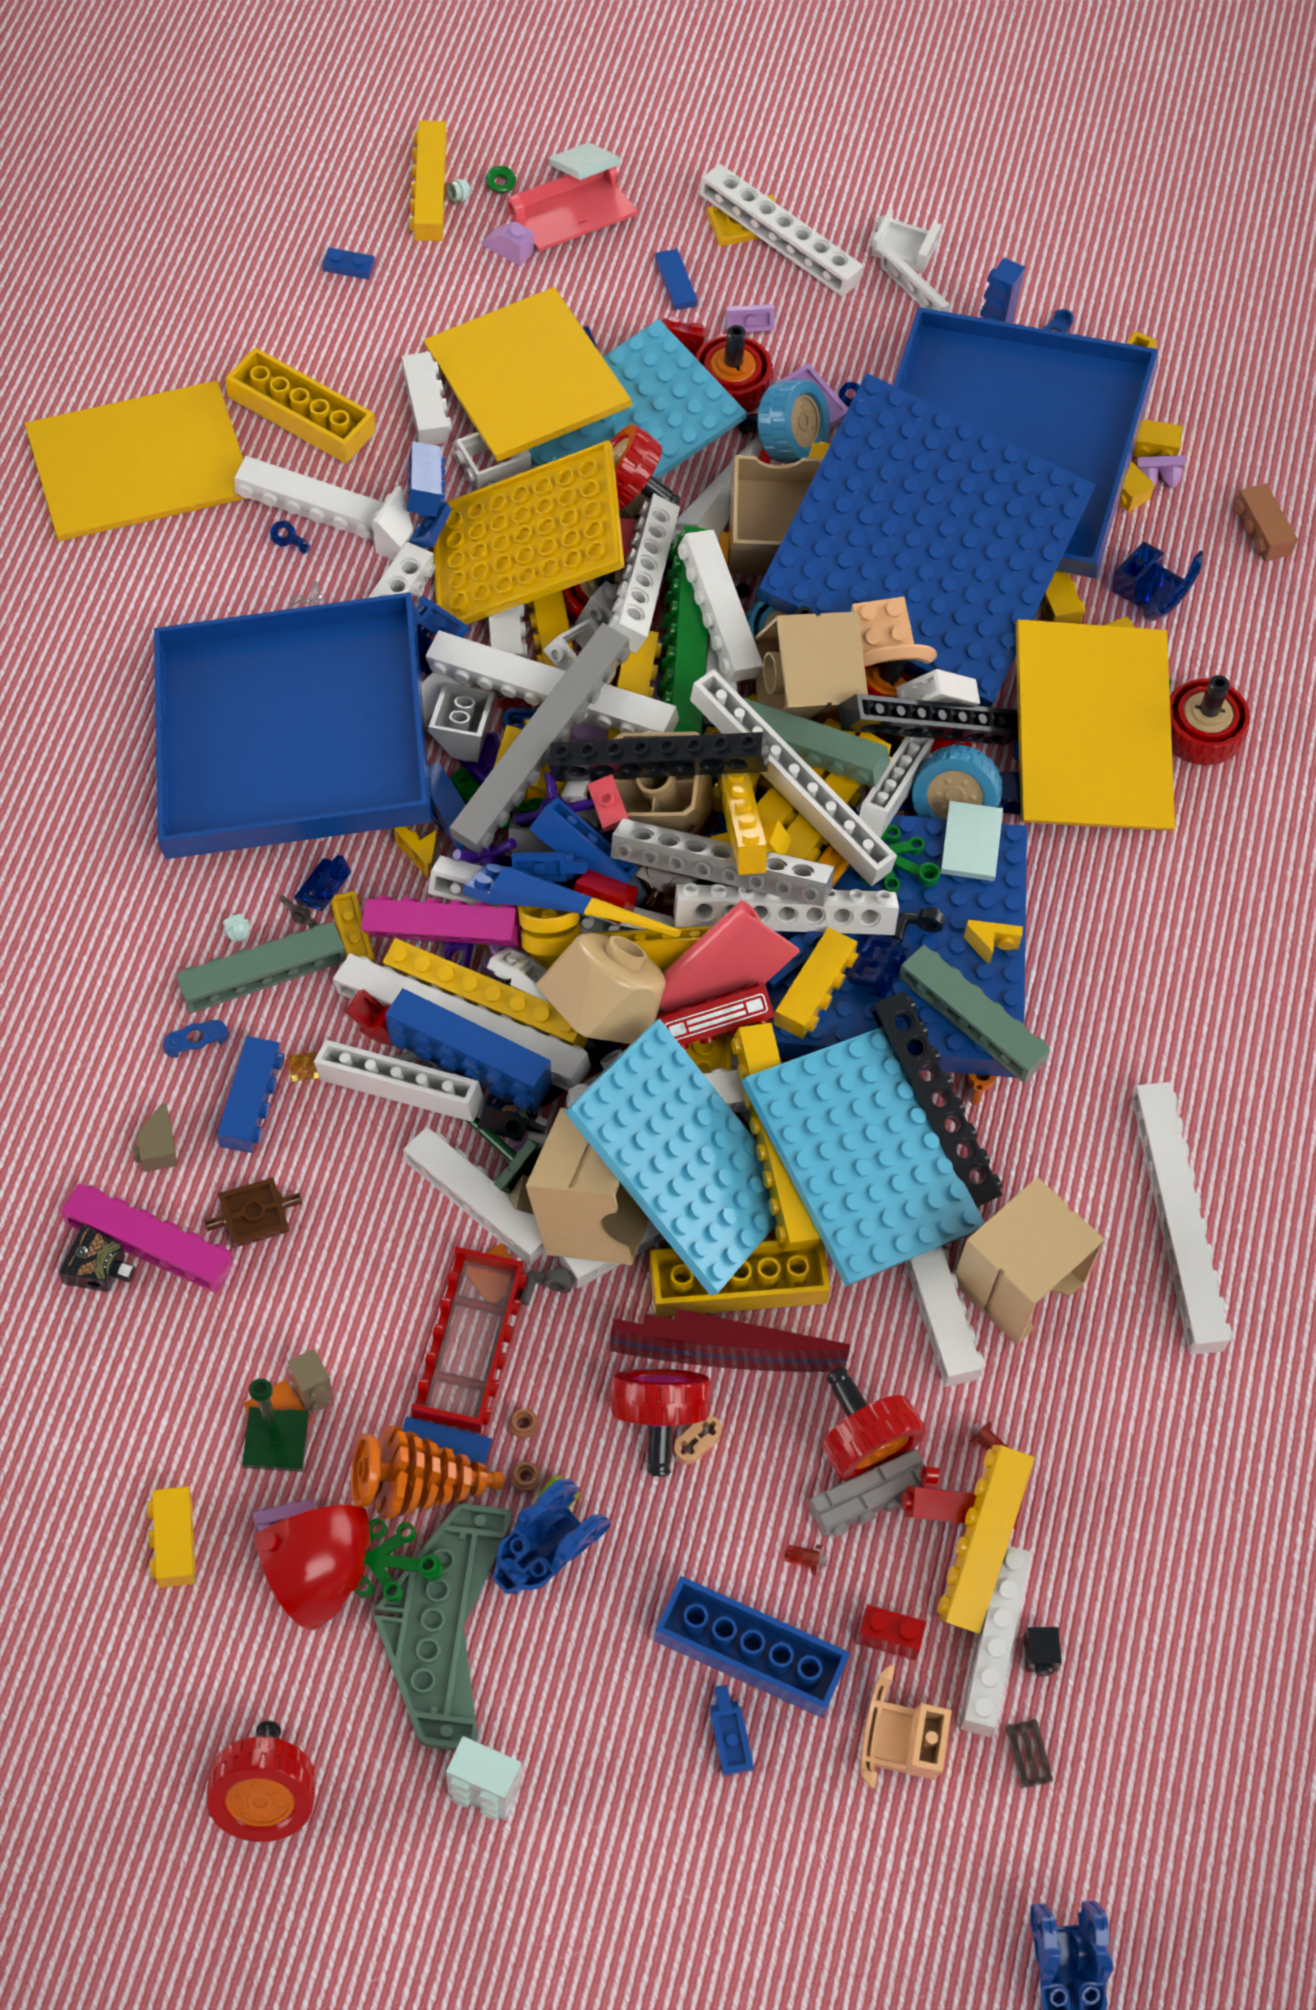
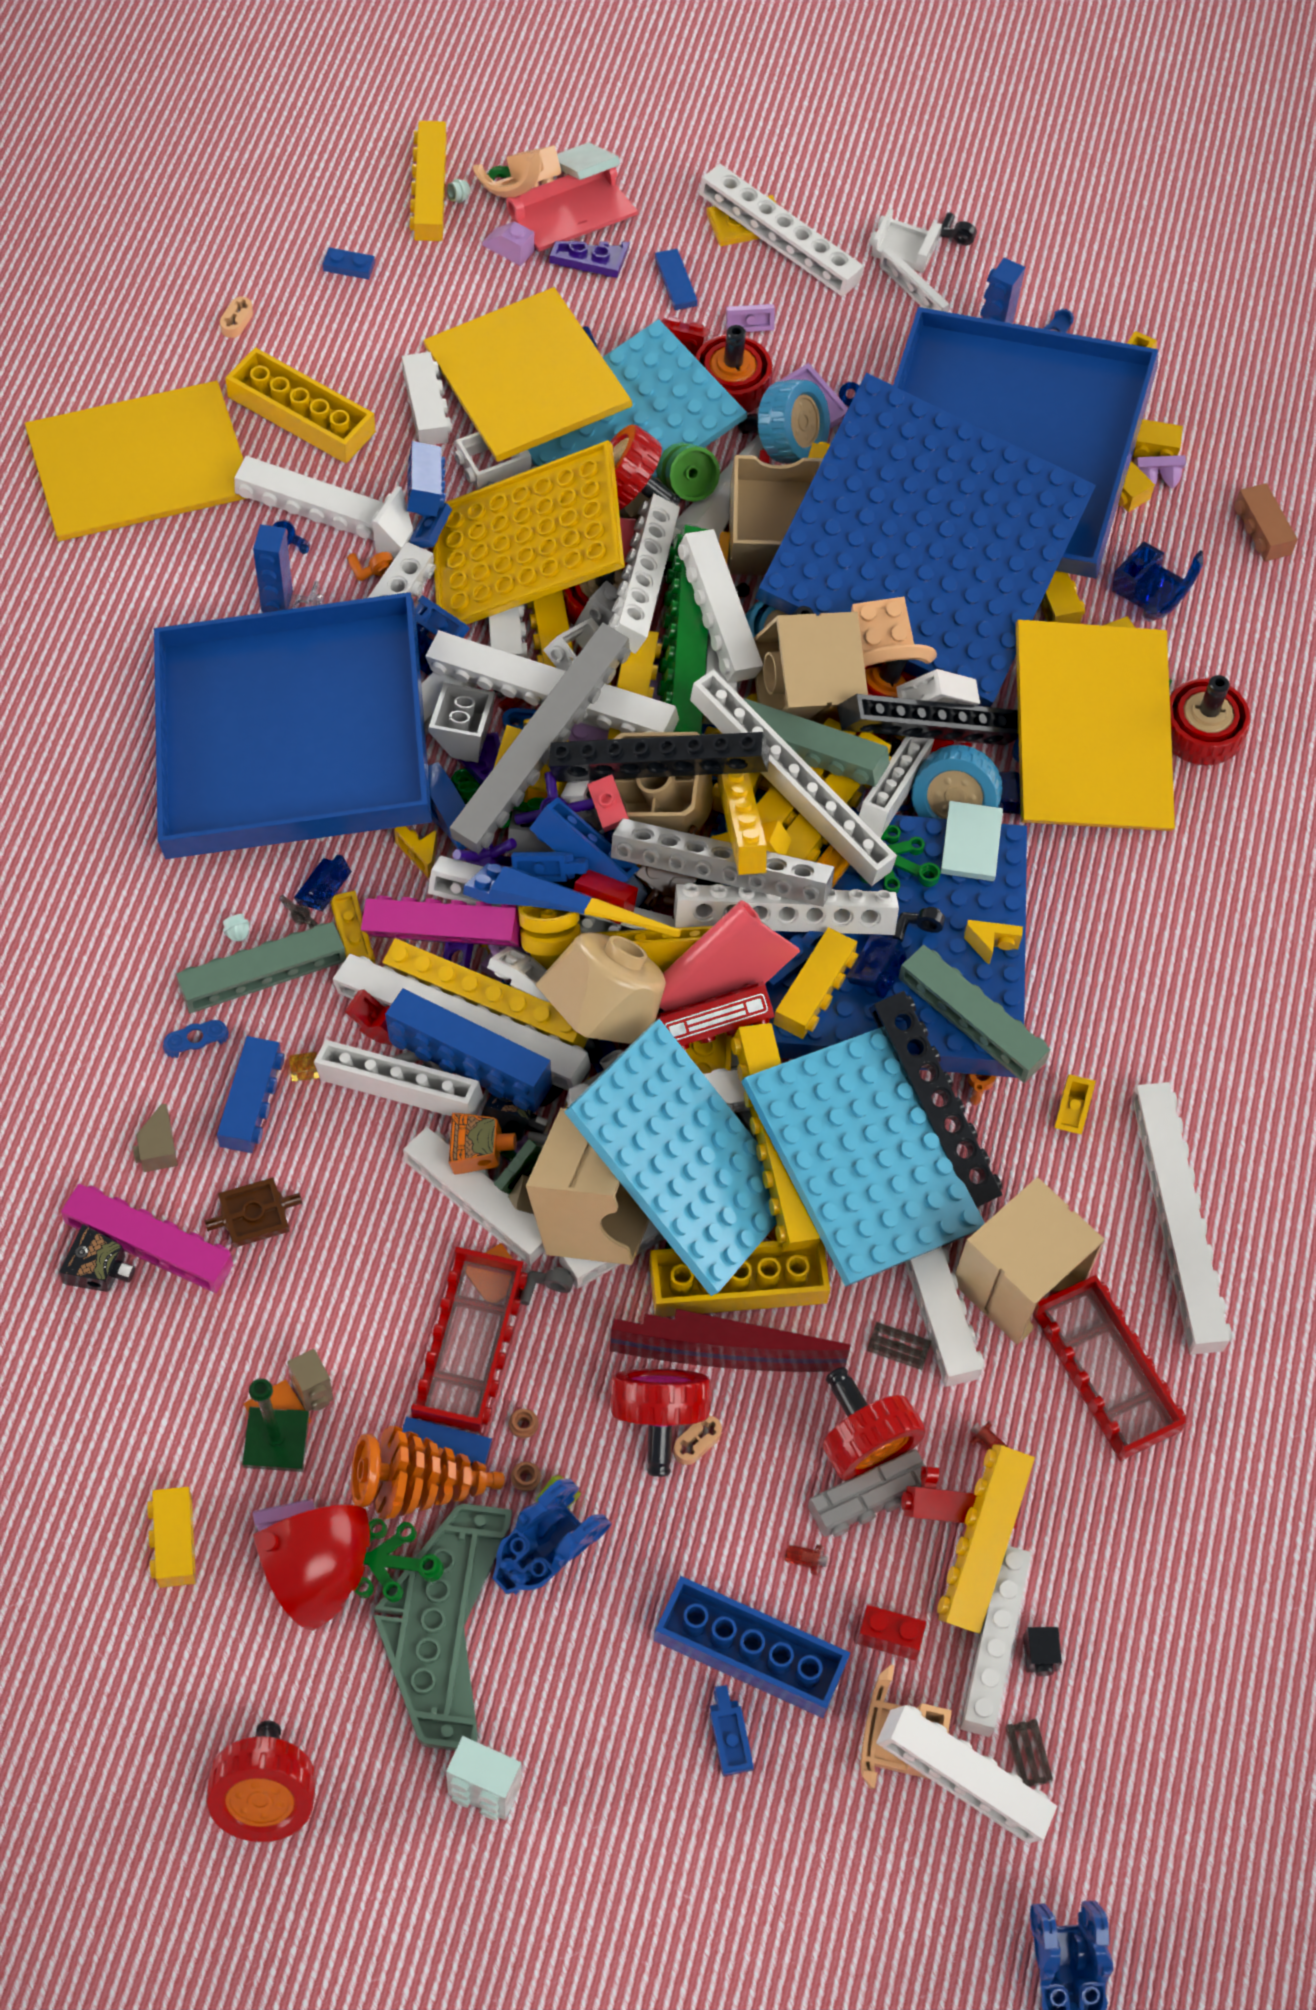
none -> light nougat beam [220,297,253,338]
none -> blue brick [253,524,293,612]
none -> orange plate [347,552,394,581]
none -> torso [449,1113,517,1174]
none -> light nougat piece [473,145,562,197]
none -> dark purple wing [549,241,630,278]
none -> bright green wheel [656,442,720,502]
none -> clear smoke tile [867,1322,932,1370]
none -> white brick [876,1705,1057,1843]
none -> black plate [940,212,977,245]
none -> window [1033,1275,1187,1462]
none -> yellow slope [1054,1074,1096,1135]

